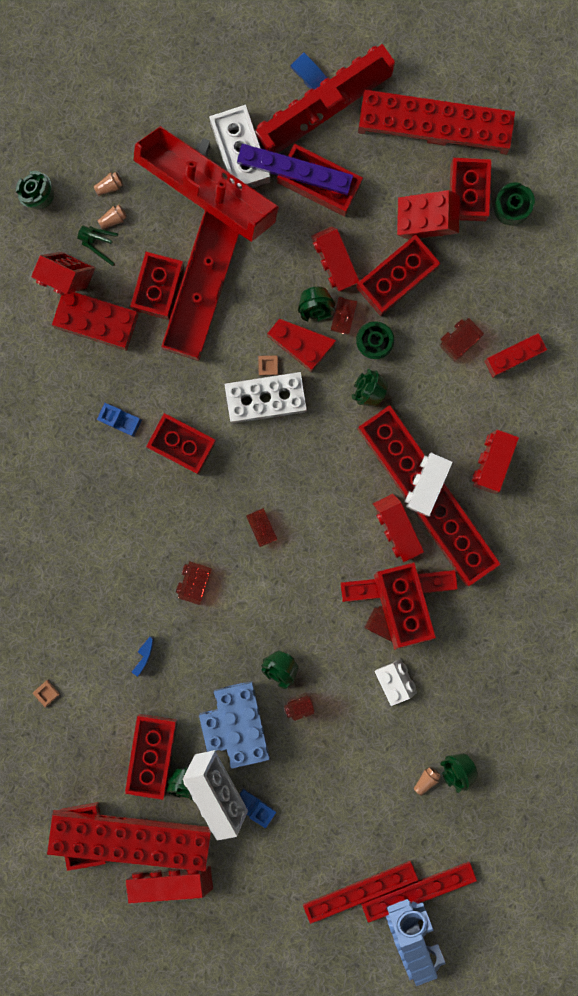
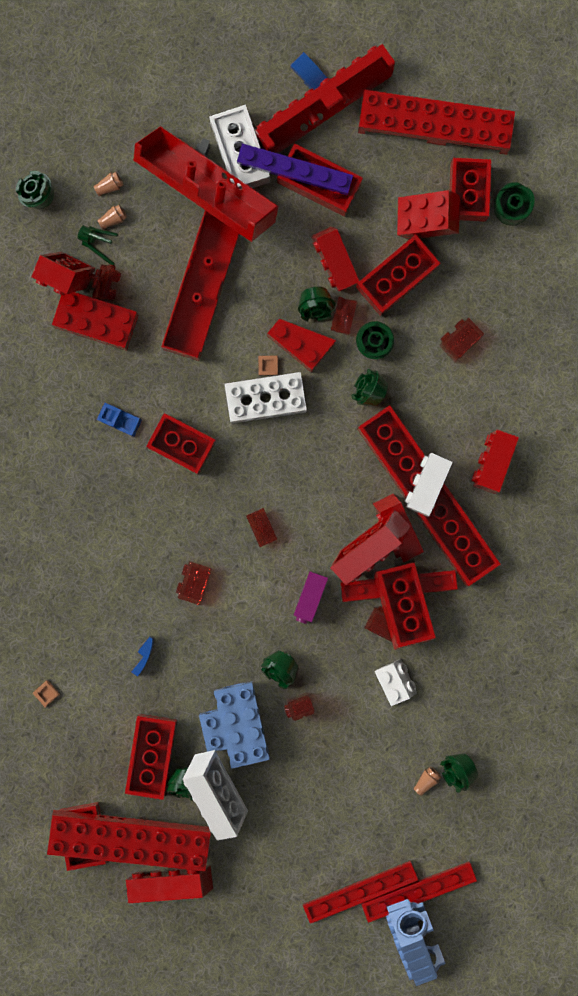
red brick [130,251,184,320] -> none
blue slope [239,789,276,828] -> none
red arch [484,333,547,378] -> none
none -> clear red hips [88,264,121,299]
none -> magenta brick [293,571,328,624]
none -> red brick [330,509,410,585]

